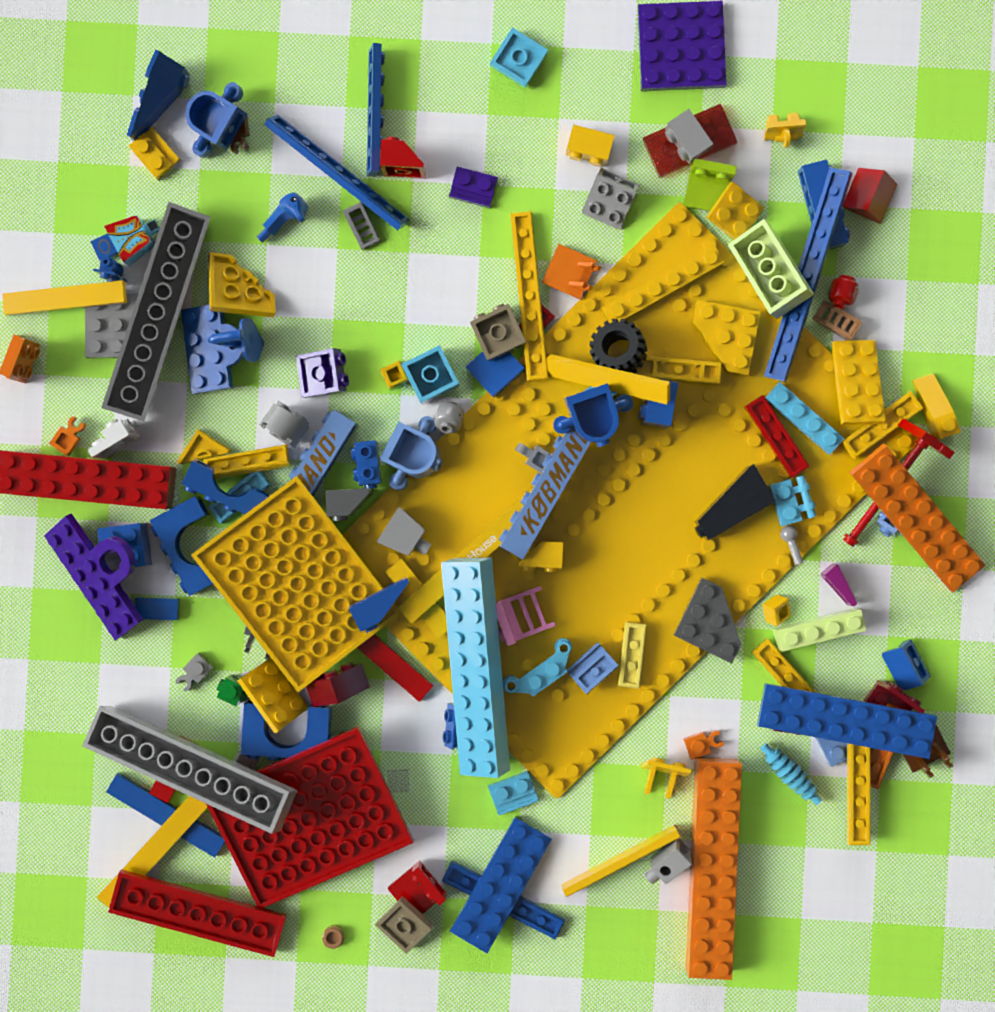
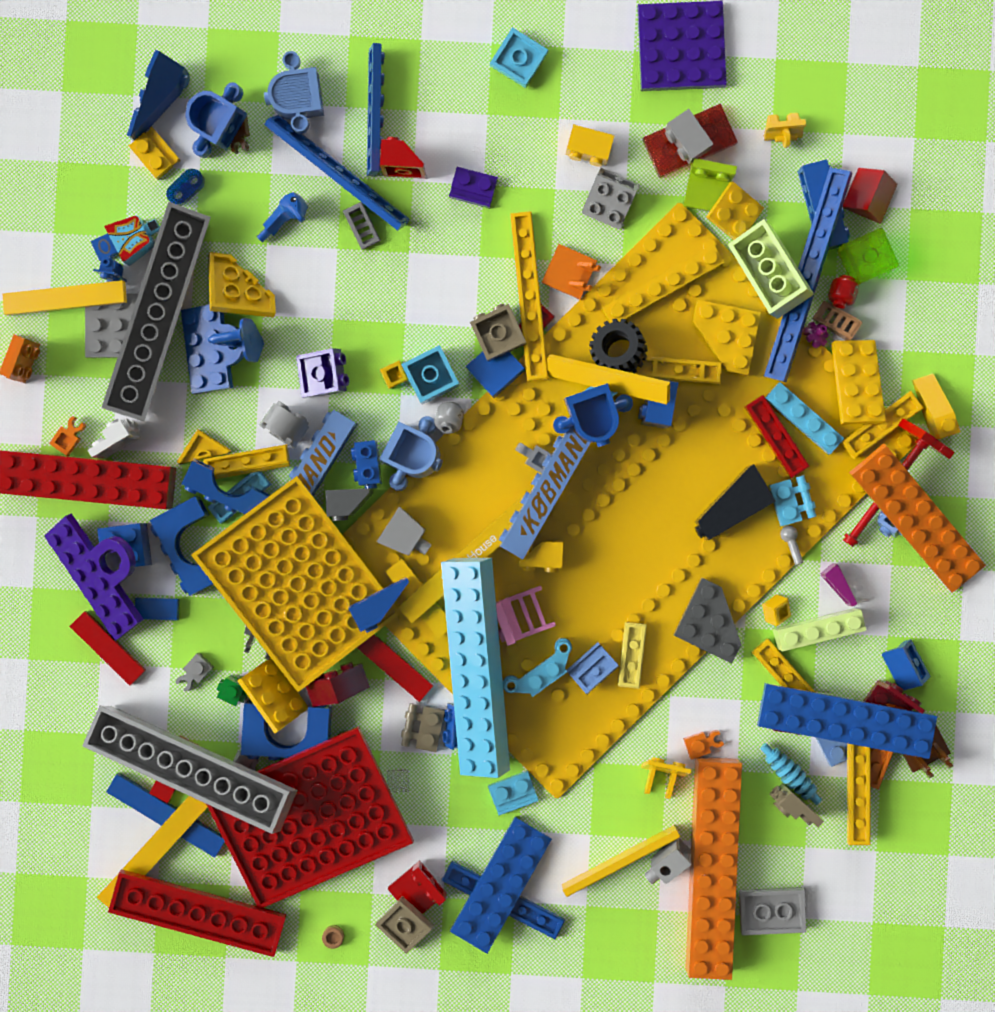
none -> red tile [69,611,146,686]
none -> clear blue plate [166,169,205,206]
none -> medium blue piece [264,51,324,134]
none -> dark tan plate [401,703,445,752]
none -> light grey plate [739,887,806,935]
none -> dark tan plate [770,783,824,828]
none -> magenta plant [803,322,829,348]
none -> clear neon green brick [837,227,900,286]

